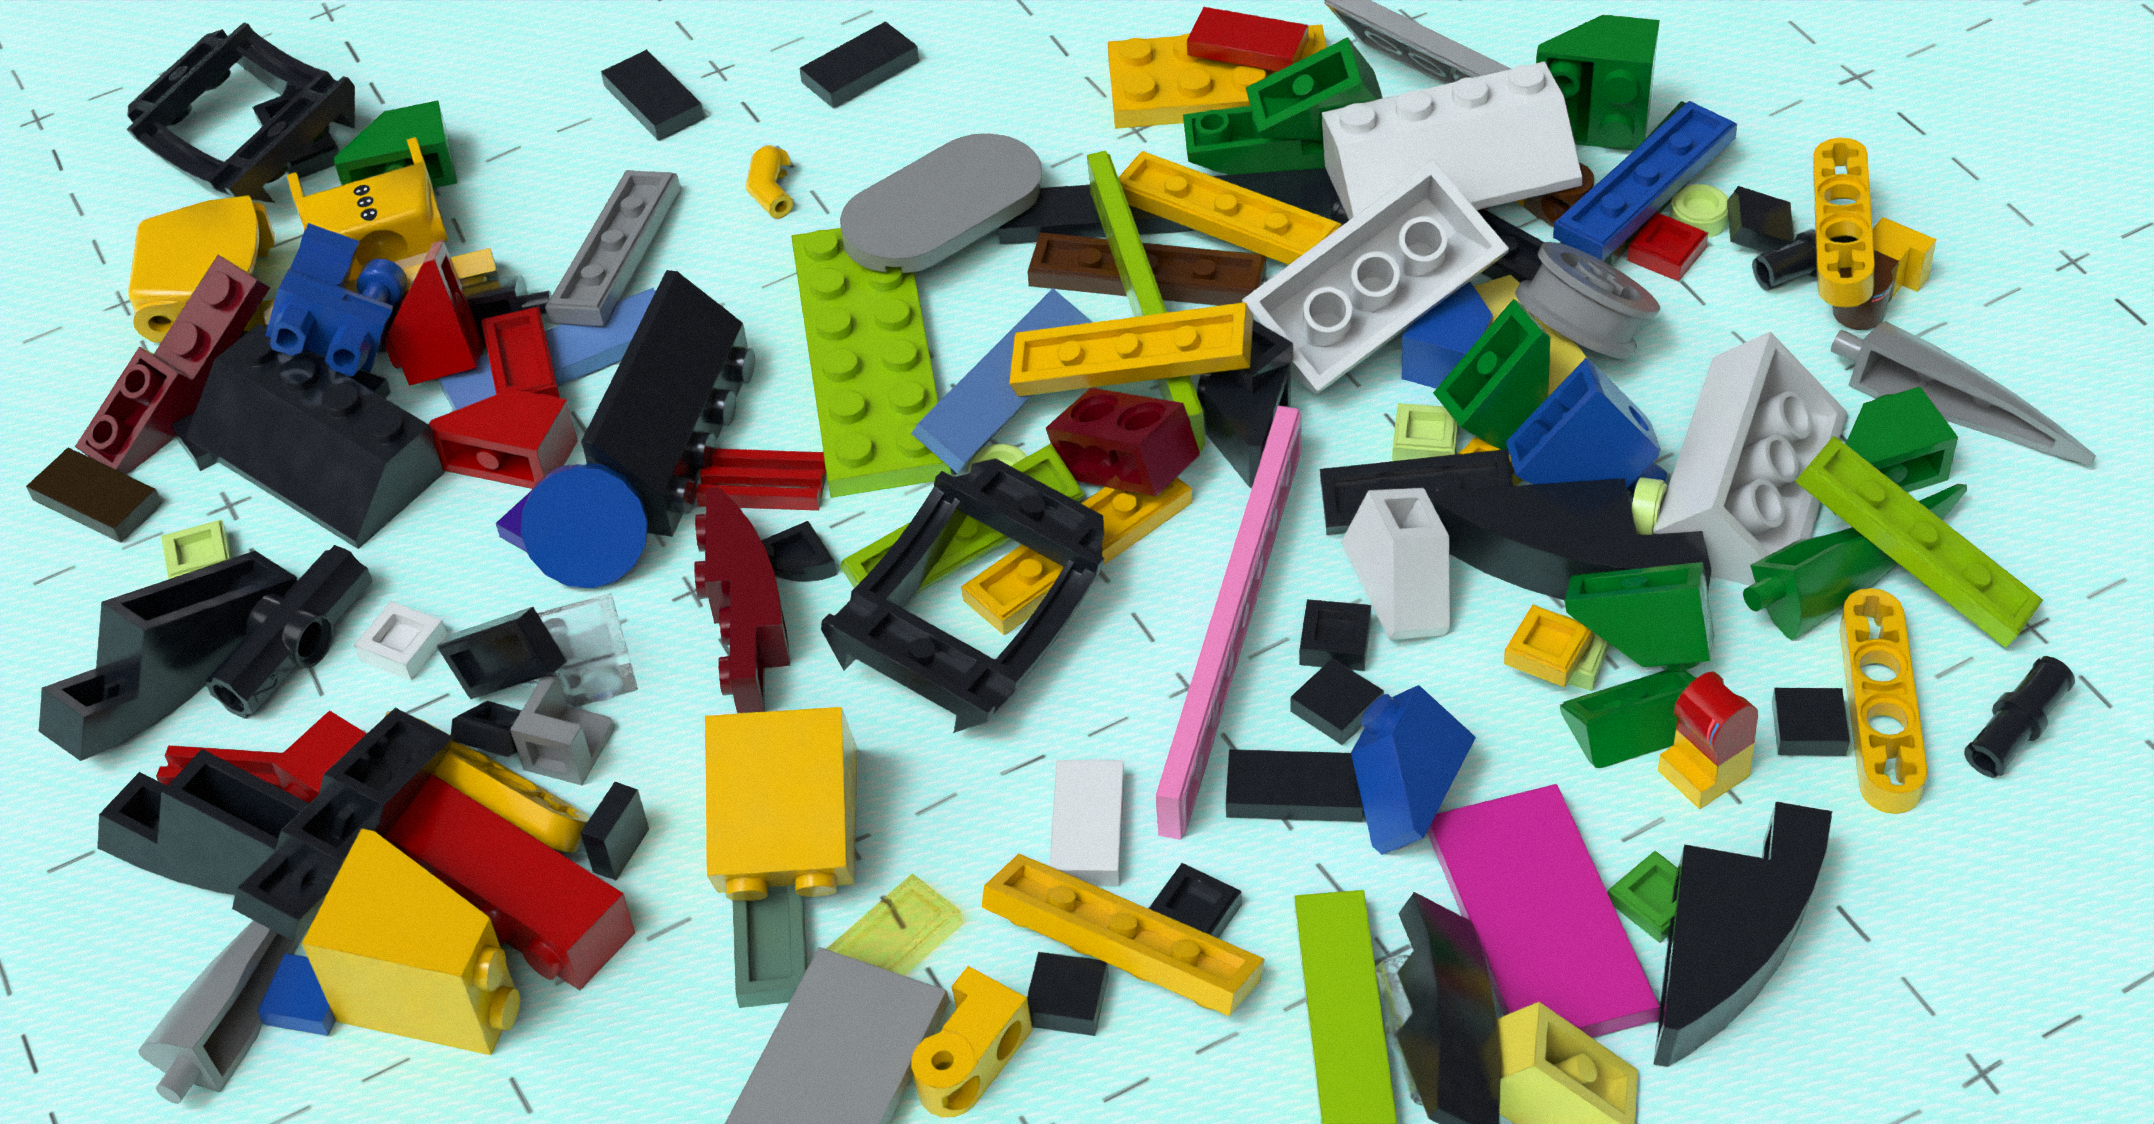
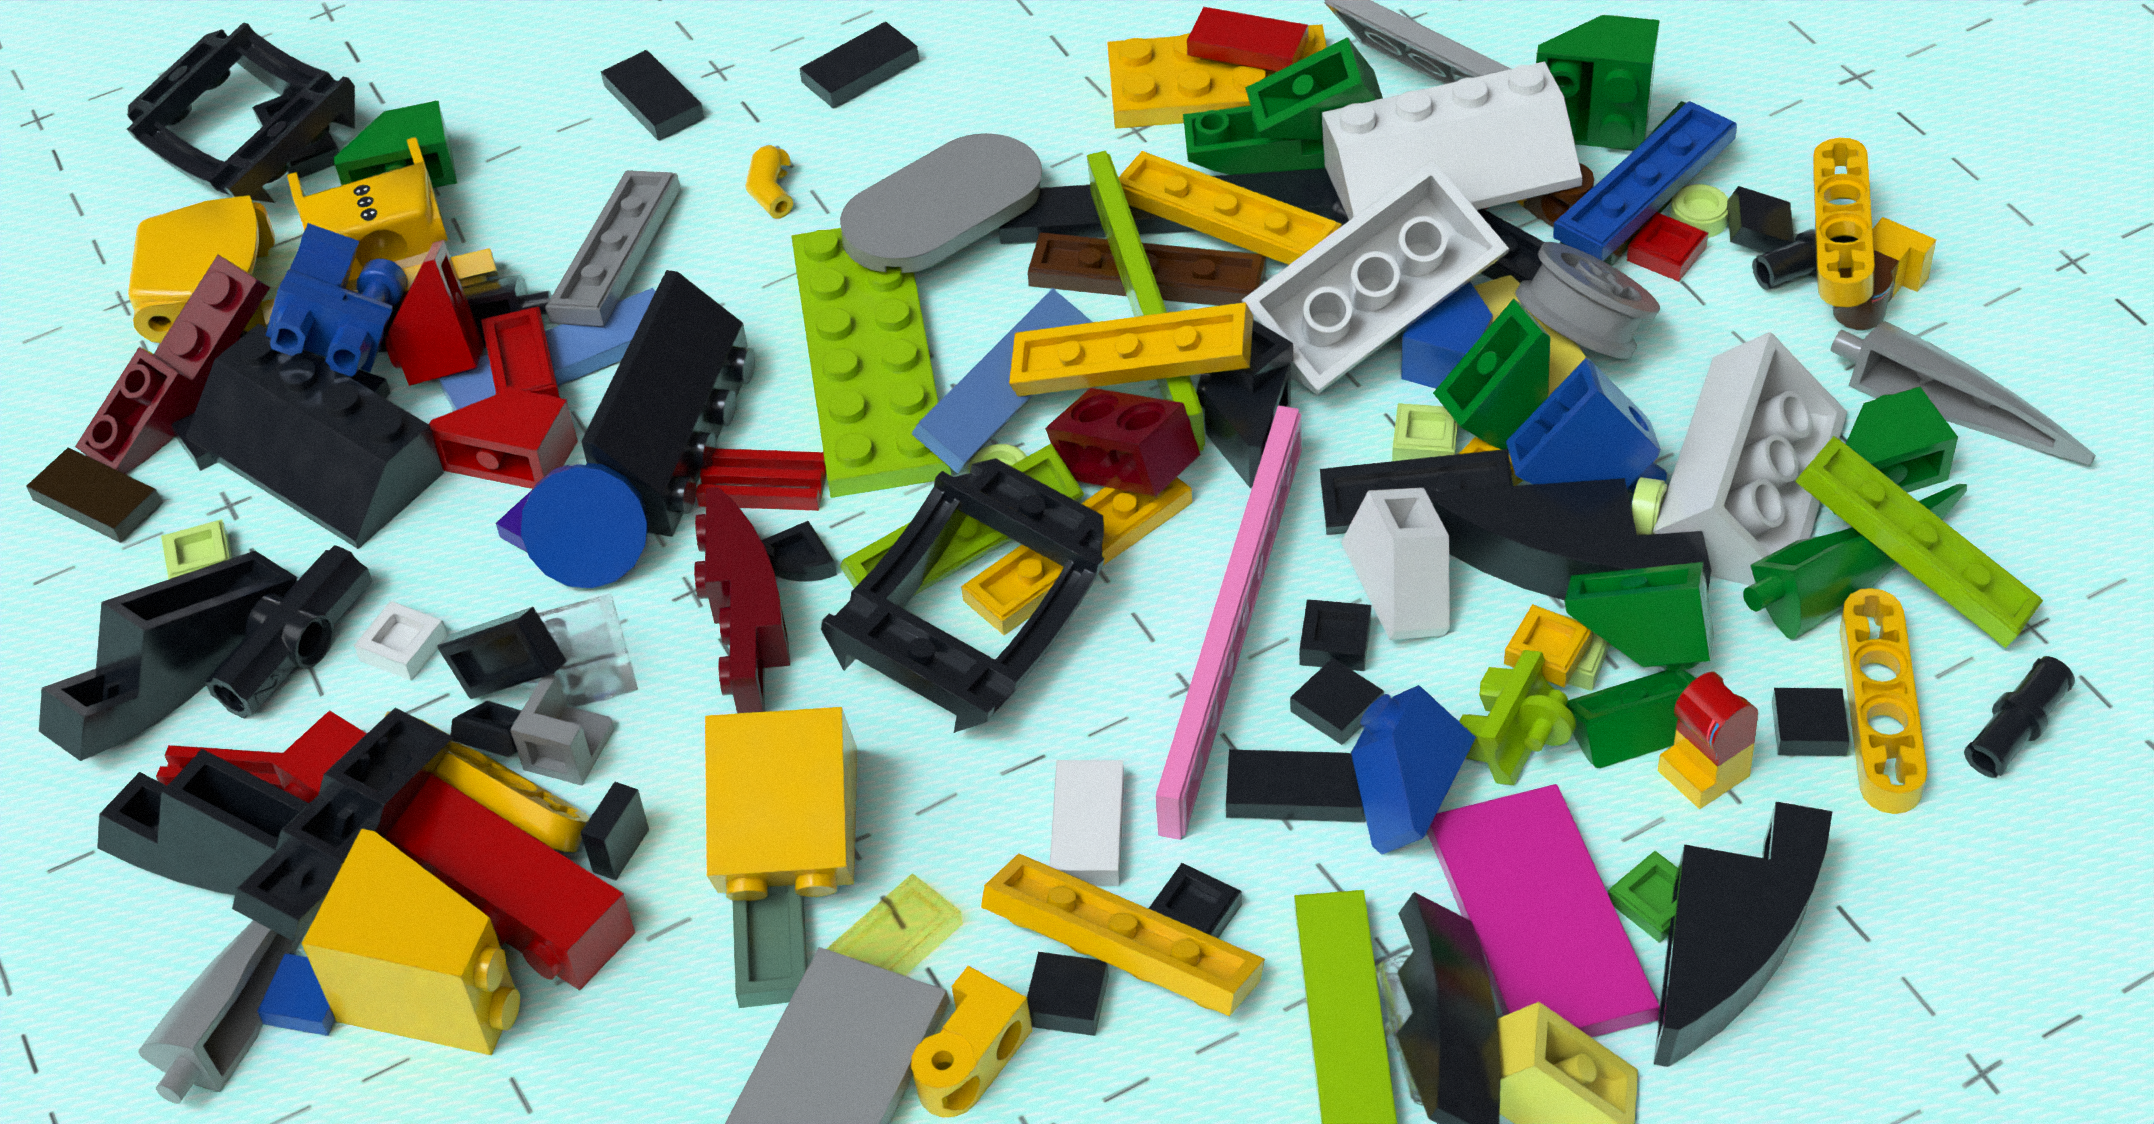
none -> lime hips [1459,650,1576,785]

